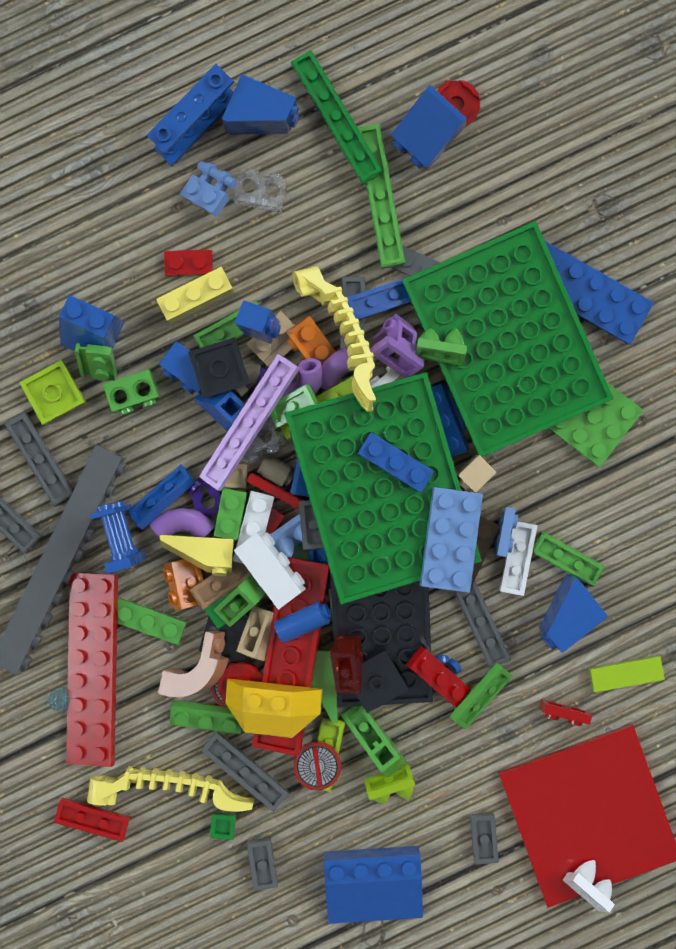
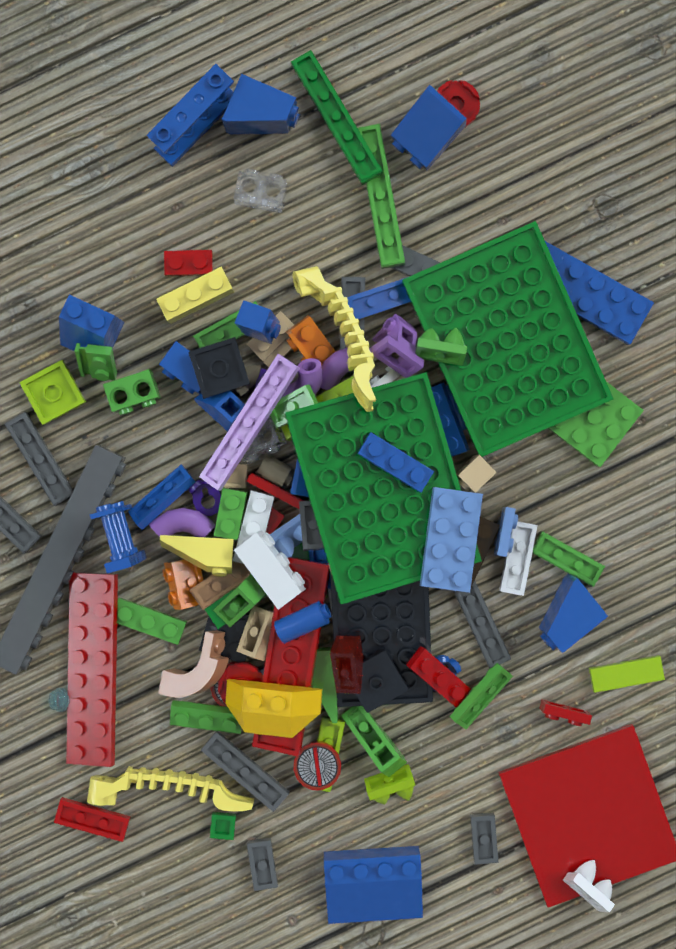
medium blue plate [180,161,237,217] -> none

